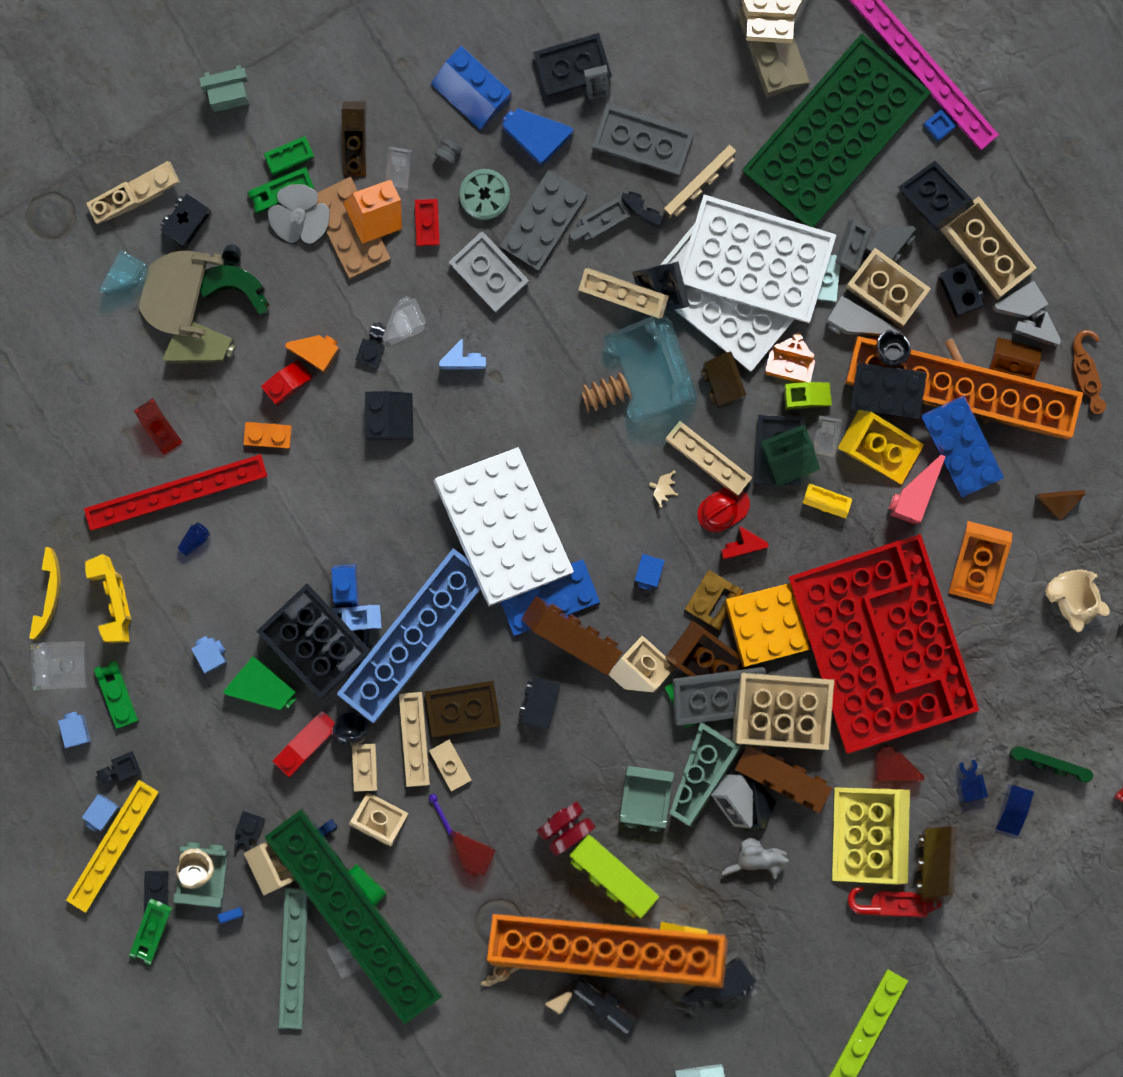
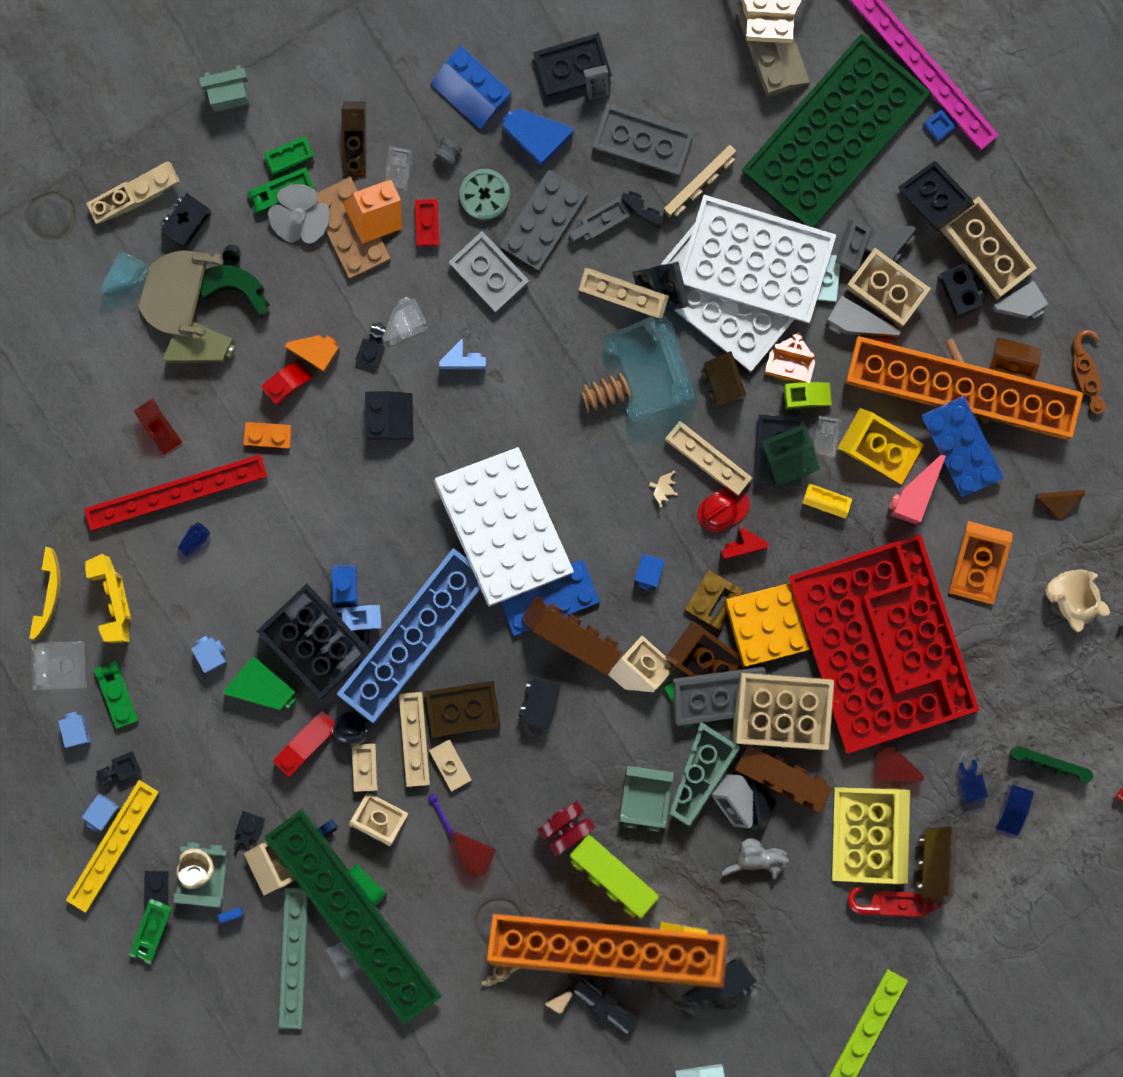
black plate [850,362,927,419] -> none
black hair [876,330,911,366] -> none
light grey slope [1013,312,1061,347] -> none

